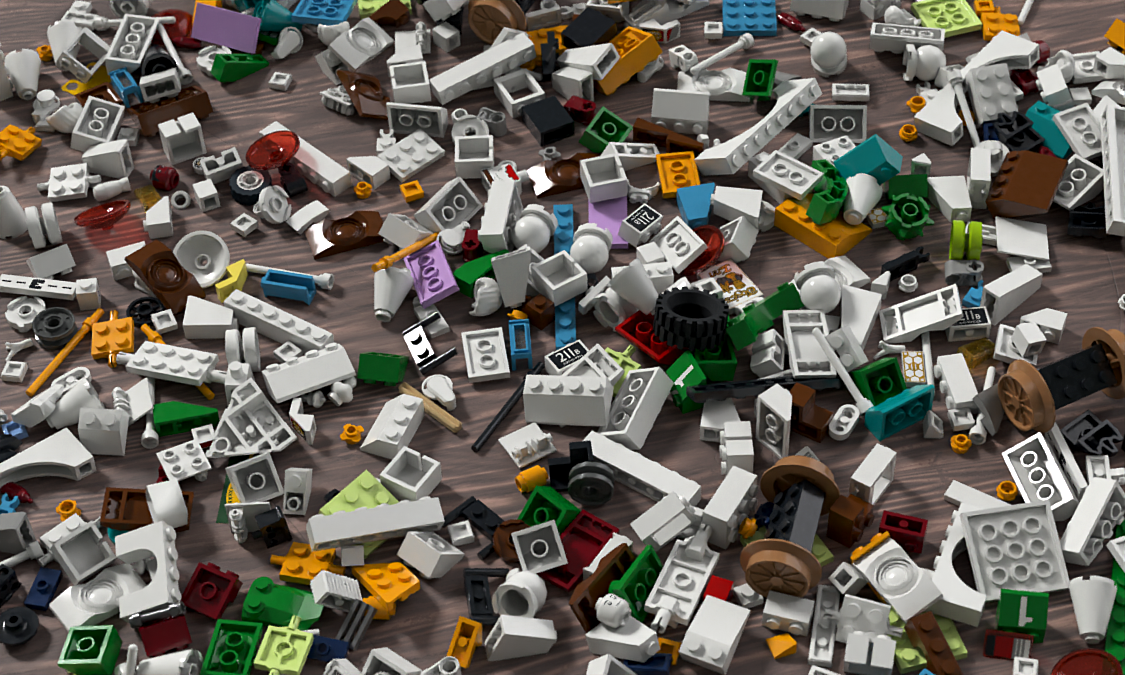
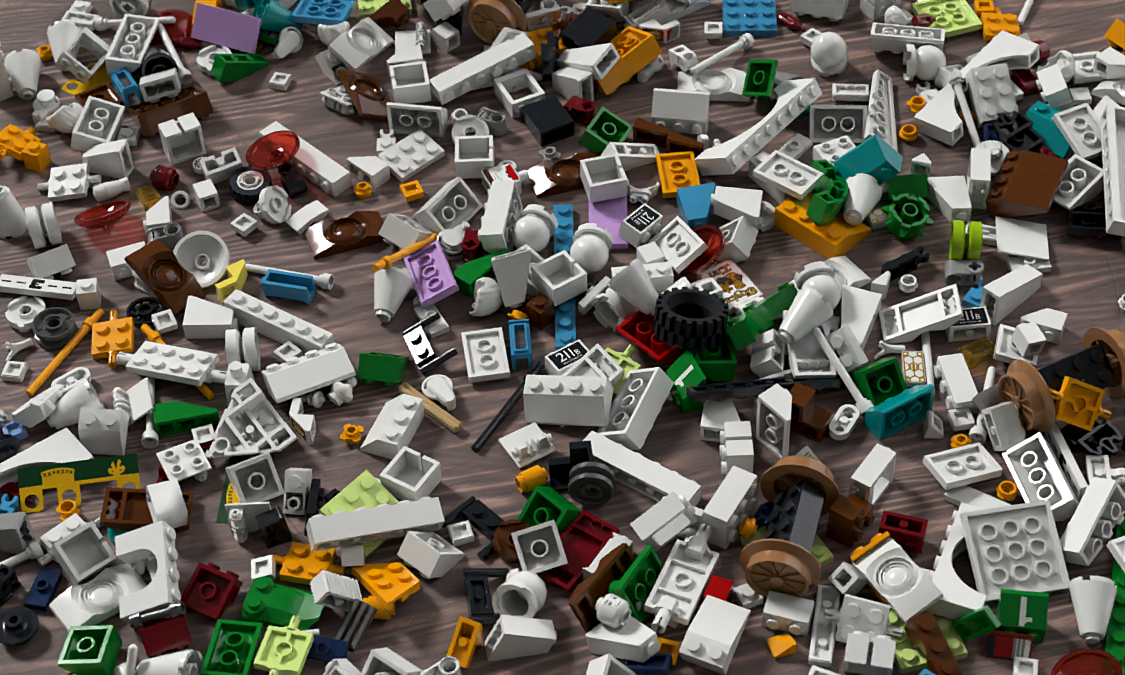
none -> piece [17,453,141,513]
none -> light orange brick [21,140,52,173]
none -> light grey piece [145,223,184,249]
none -> white plate [251,555,276,581]
none -> black hinge [304,478,324,536]
none -> reddish brown piece [549,10,569,41]
none -> white cone [778,287,833,344]
none -> white wing [864,69,898,152]
none -> dark red piece [912,14,936,27]
none -> white plate [923,442,1003,490]
none -> green tile [951,605,1001,643]
none -> white brick [981,402,1026,451]
none -> light orange plate [1049,376,1111,431]

